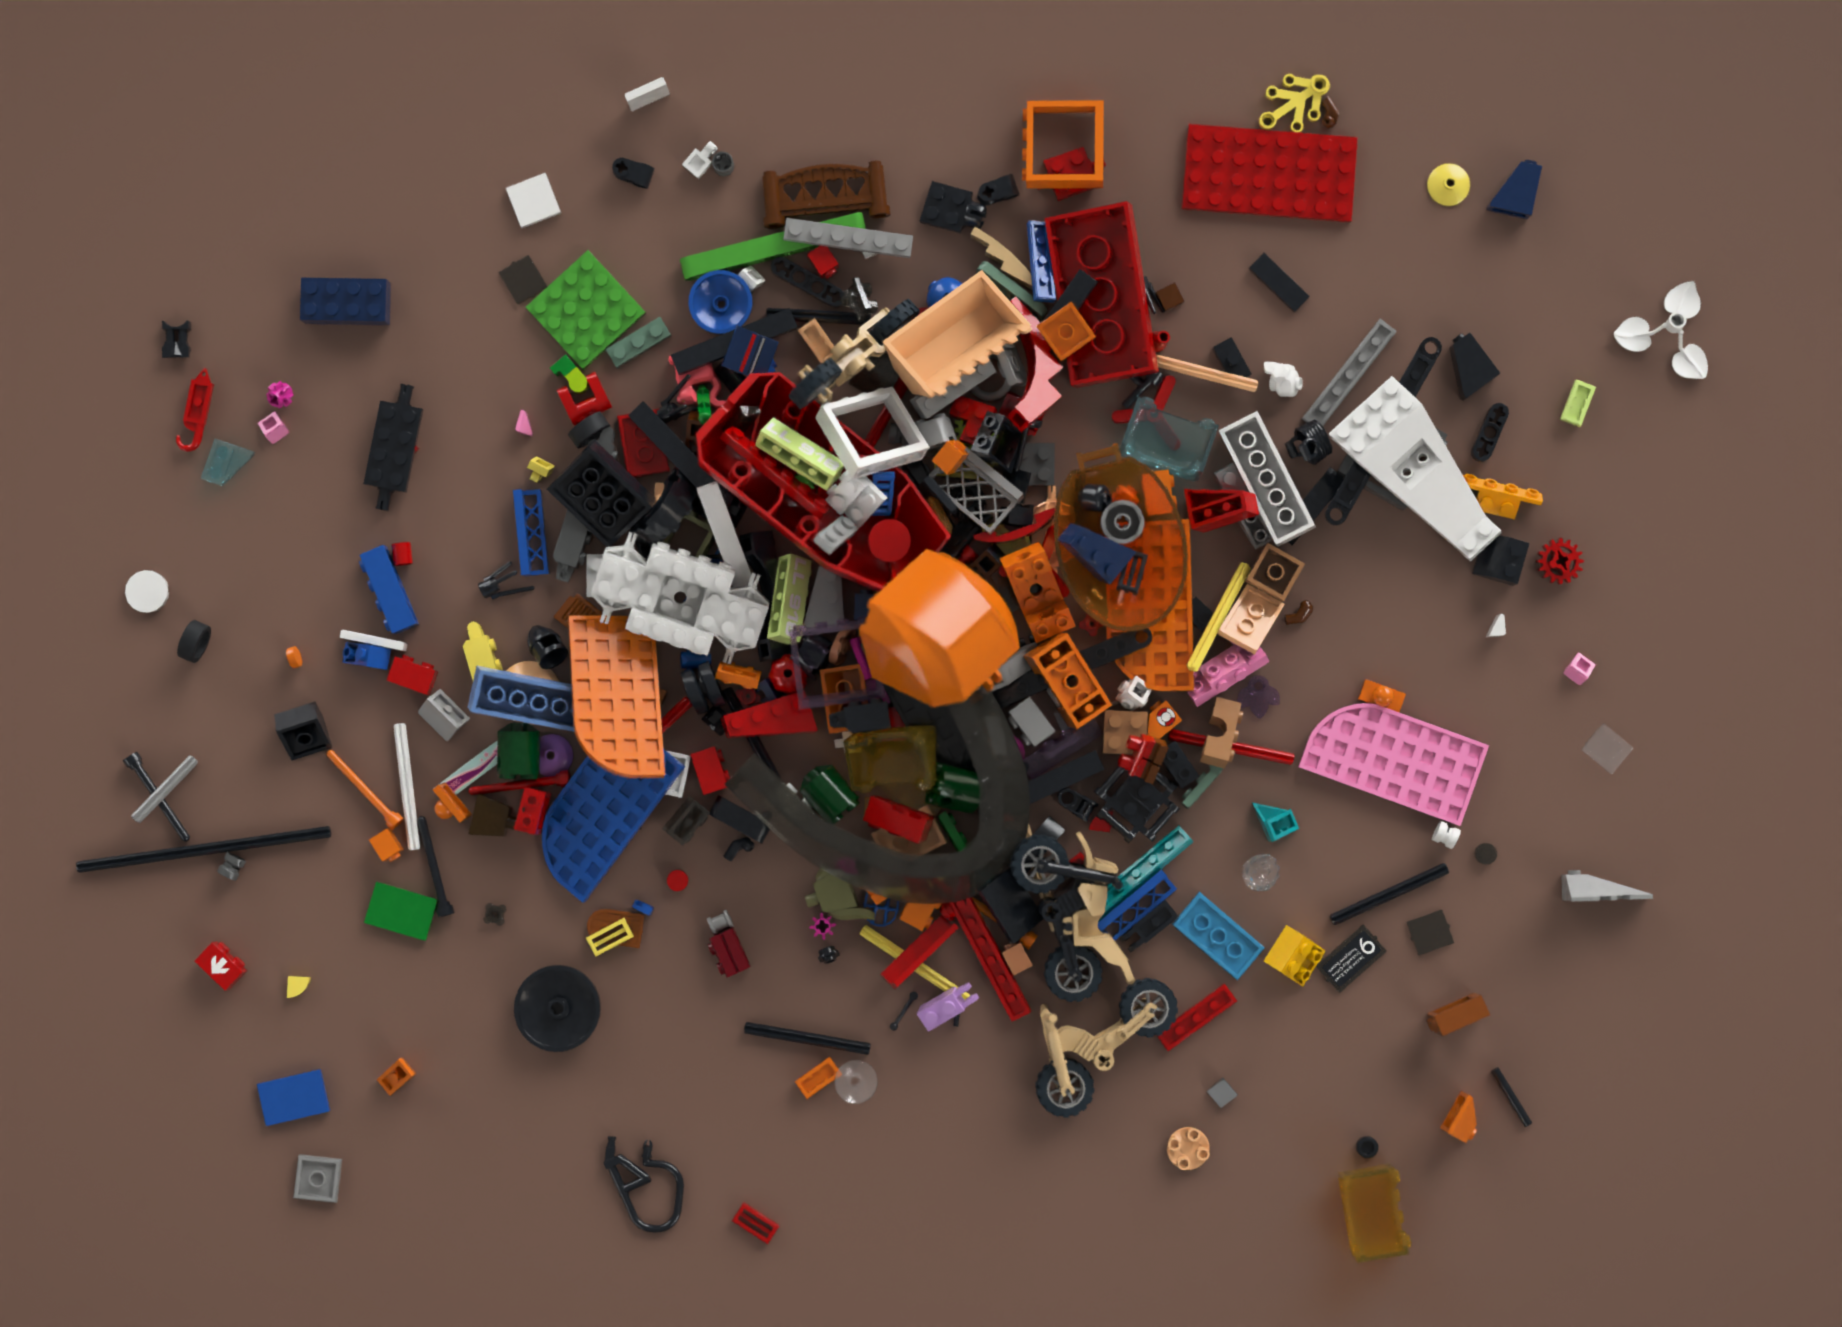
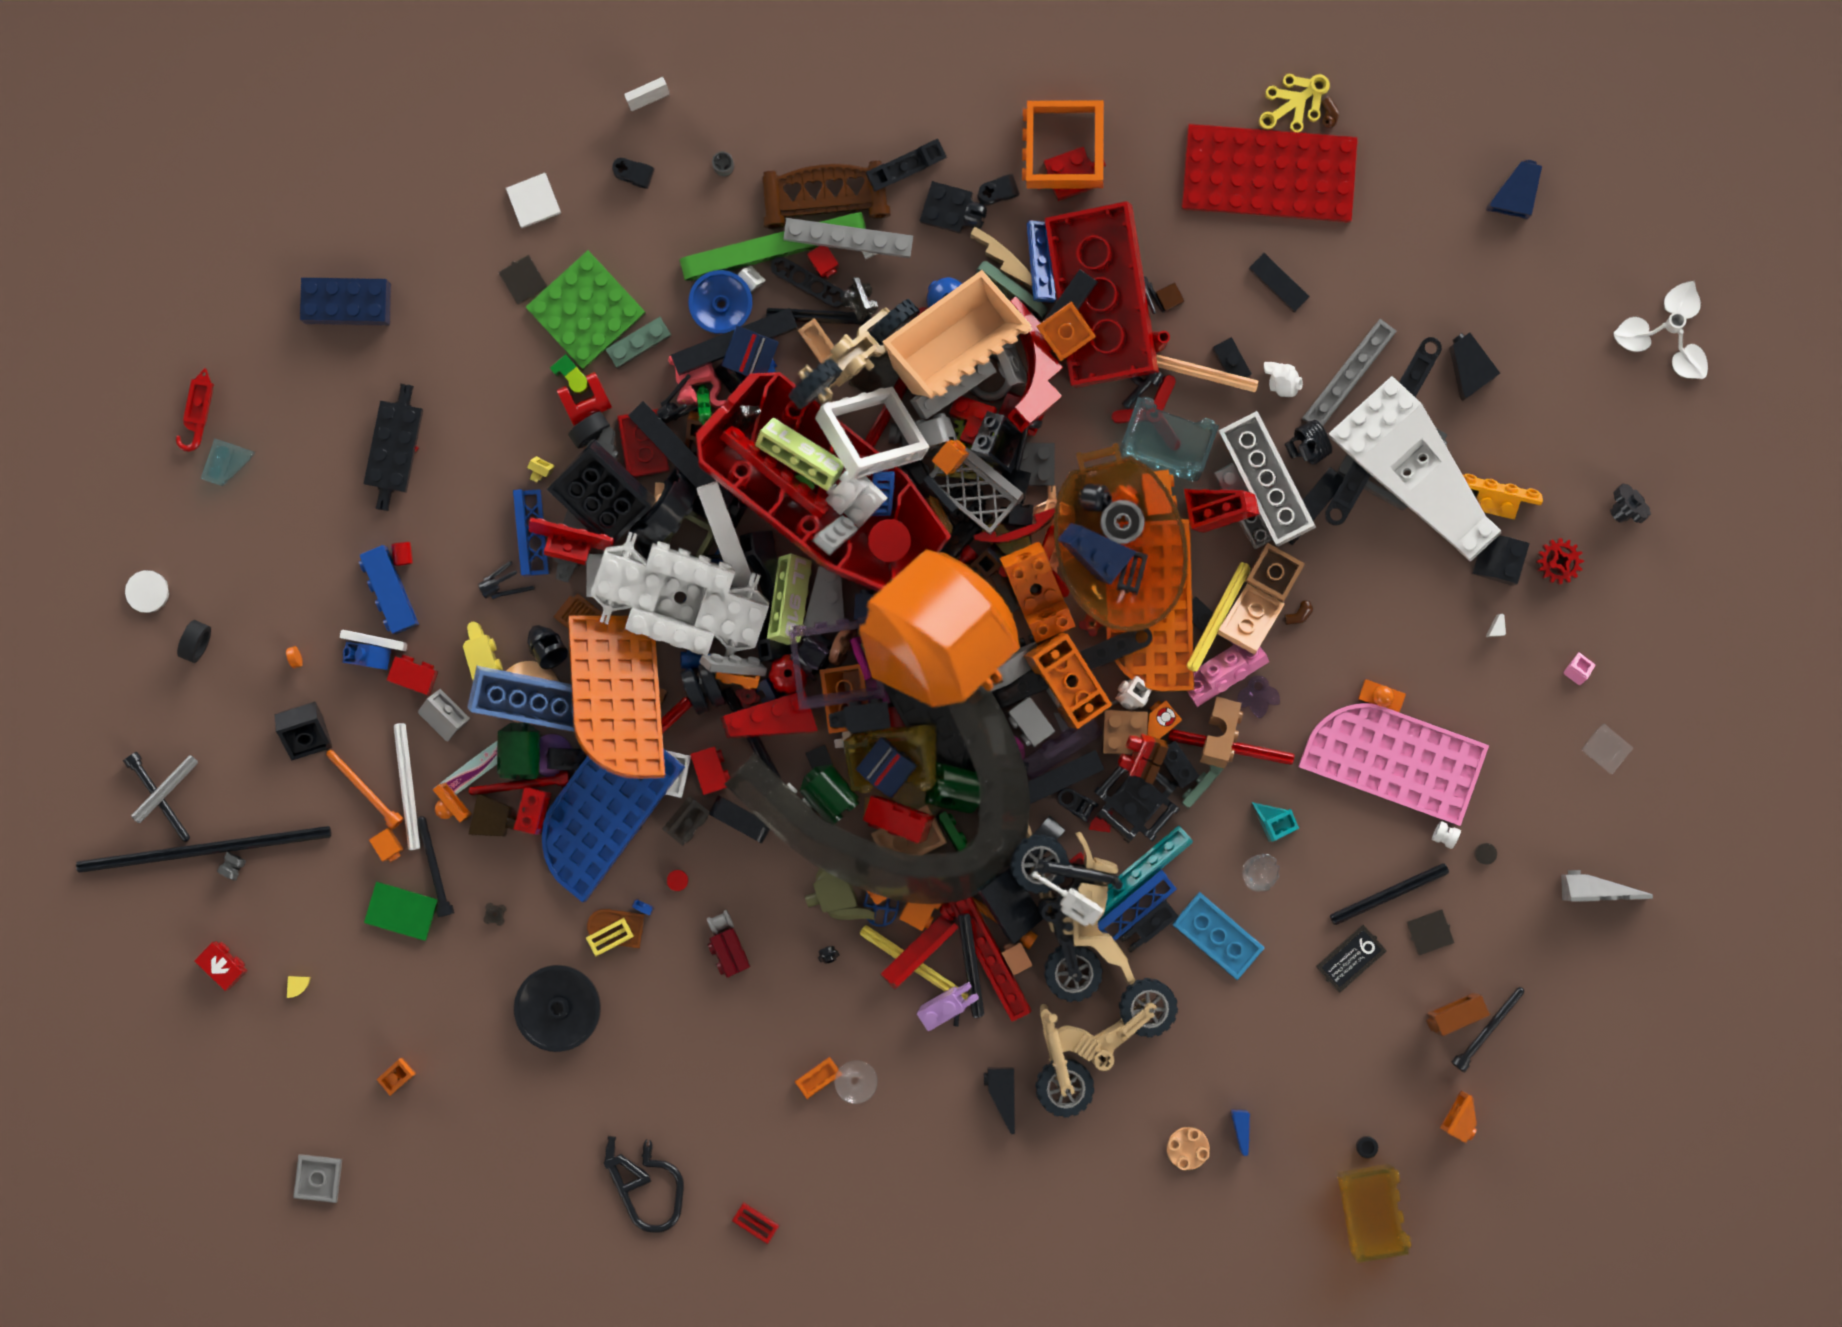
black piece [162,320,191,358] -> none
blue tile [257,1069,330,1126] -> none
bright pink slope [258,411,289,444] -> none
dark pink gear [266,381,294,409] -> none
bright pink slope [515,410,533,437] -> none
white plate [682,141,718,179] -> none
black slope [702,706,727,736] -> none
black arm [723,837,755,861] -> none
black axle [744,1022,871,1055] -> none
dark pink gear [809,913,836,940] -> none
black hinge [890,992,918,1031] -> none
red tile [1156,983,1237,1052] -> none
dark grey slope [1207,1077,1238,1108] -> none
yellow slope [1264,925,1325,987] -> none
light yellow dish [1427,164,1470,206] -> none
black beam [1471,403,1509,462] -> none
black bar [1491,1067,1532,1127] -> none
yellowish green plate [1560,379,1596,427] -> none
none -> red bracket [529,518,614,565]
none -> black plate [547,747,588,770]
none -> light grey plate [700,653,767,676]
none -> black tile [805,745,833,769]
none -> dark blue slope [856,737,918,798]
none -> black slope [865,138,947,192]
none -> black axle [957,913,985,1018]
none -> black slope [984,1067,1015,1134]
none -> white piece [1032,872,1103,926]
none -> blue slope [1231,1110,1250,1156]
none -> black piece [1451,987,1525,1073]
none -> black plant [1610,483,1651,523]

